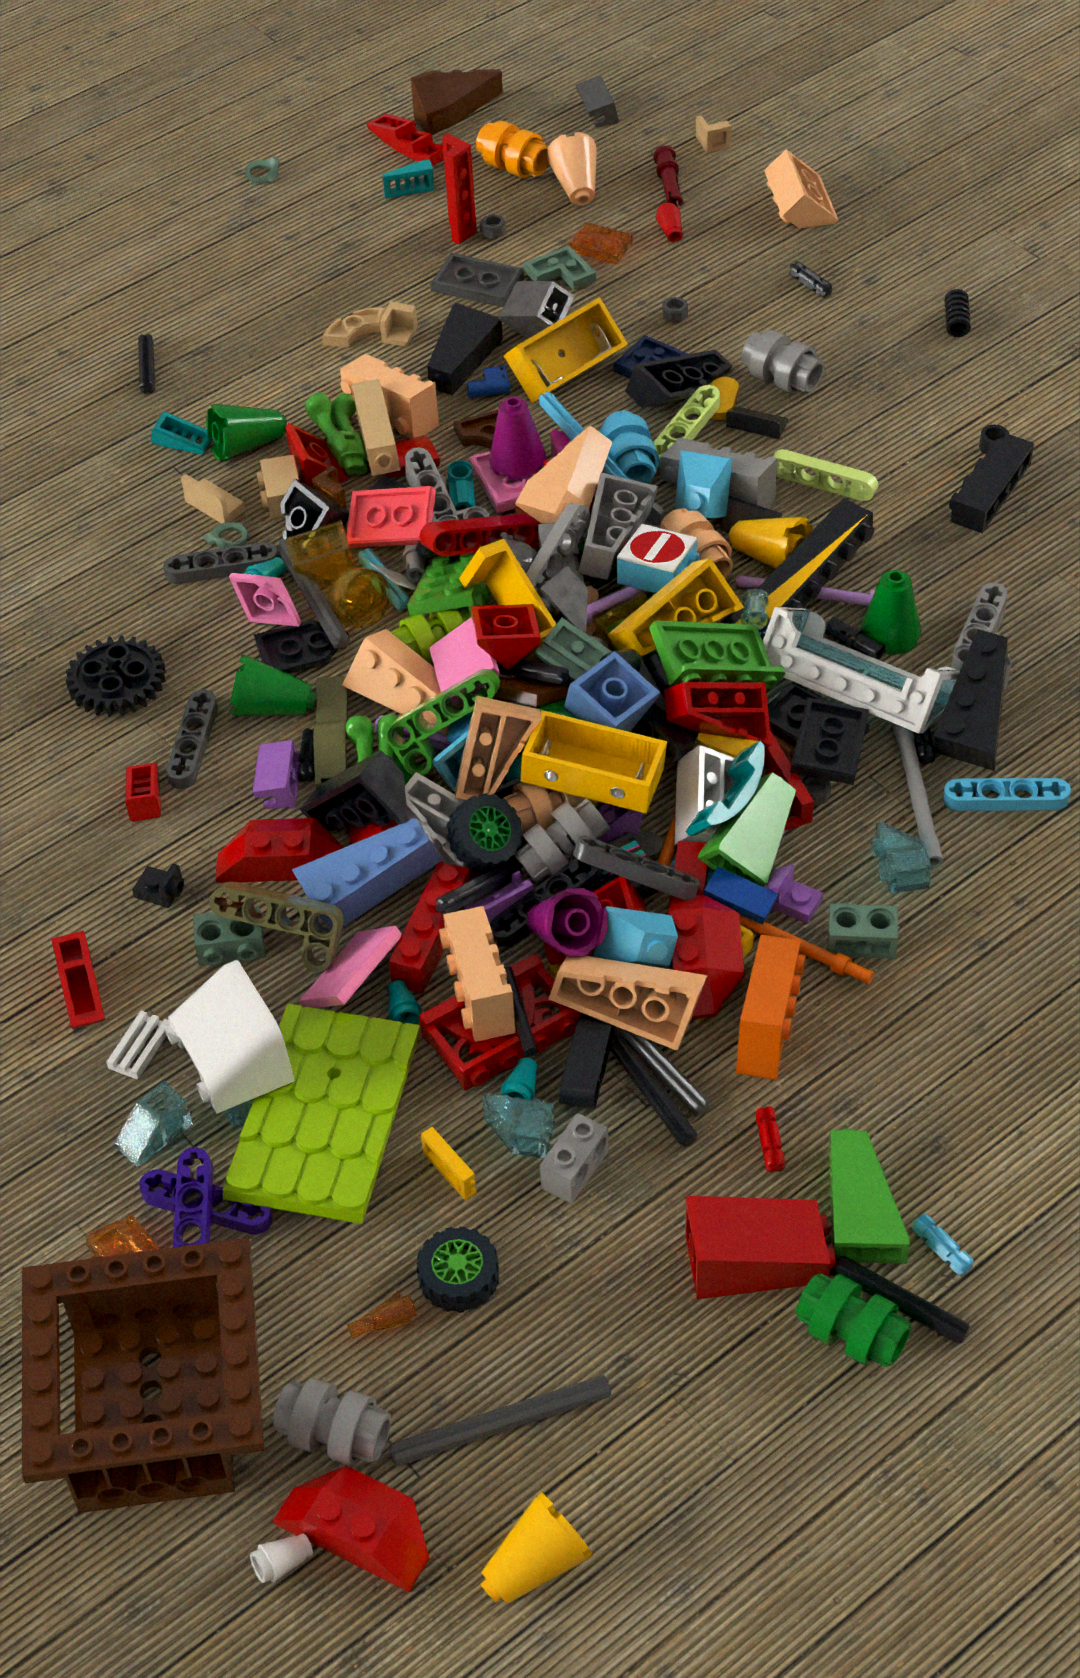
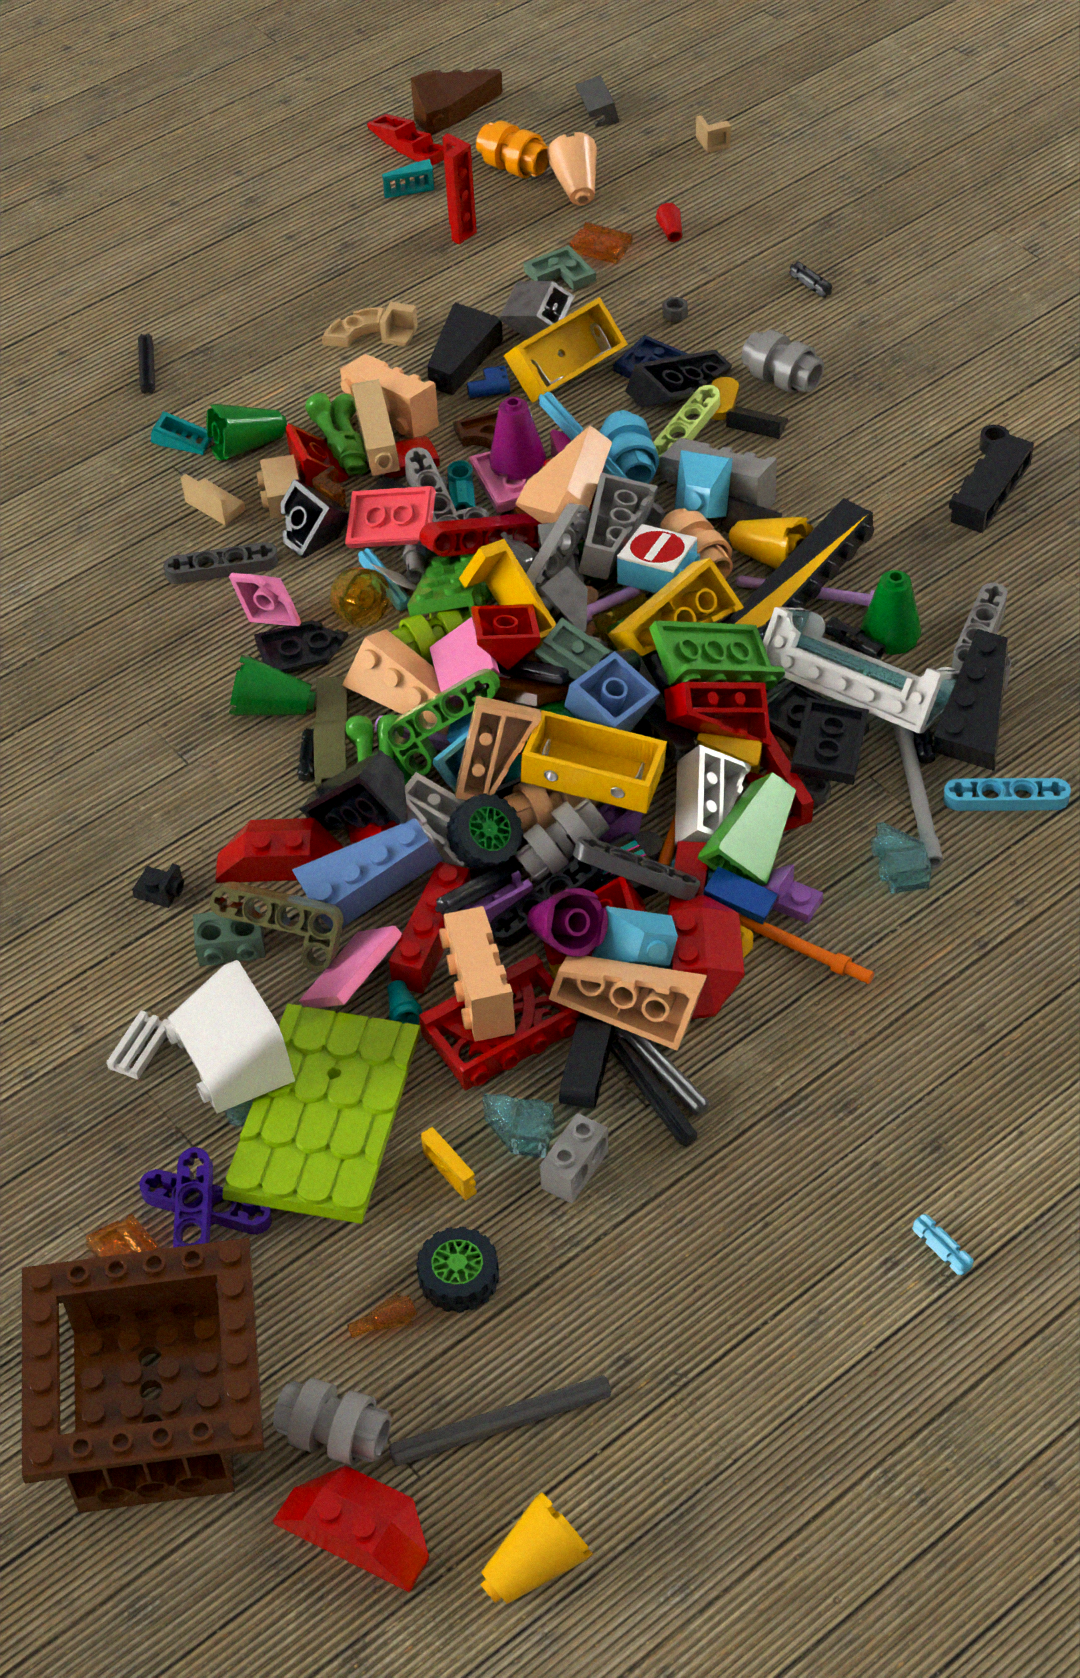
red slope [51,930,106,1029] -> none
black gear [65,635,166,717] -> none
clear light blue slope [115,1080,193,1167] -> none
red slope [125,762,161,822] -> none
dark grey beam [166,689,218,789] -> none
sand green piece [202,522,248,549] -> none
teal cone [243,557,286,578] -> none
sand green piece [245,157,280,183] -> none
white cone [250,1533,313,1583] -> none
medium lavender hinge [253,740,300,809] -> none
dark grey axle [276,538,350,650] -> none
clear yellow slope [286,520,359,587] -> none
dark grey tile [430,253,524,307] -> none
dark grey tile [480,214,506,239] -> none
teal cone [501,1058,538,1110] -> none
black bar [504,966,538,1056] -> none
dark red pin [653,146,683,207] -> none
teal slope [685,741,765,836] -> none
red slope [685,1196,836,1299] -> none
orange wedge [736,935,806,1080] -> none
clear light blue bush [741,589,769,629] -> none
red axle [756,1106,785,1173] -> none
light nougat slope [764,149,838,229] -> none
yellowish green beam [772,449,879,501] -> none
green piece [796,1274,912,1367] -> none
sand green brick [828,903,898,959] -> none
bright green slope [829,1128,910,1264] -> none
black axle [832,1256,970,1343] -> none
black piece [944,289,971,337] -> none

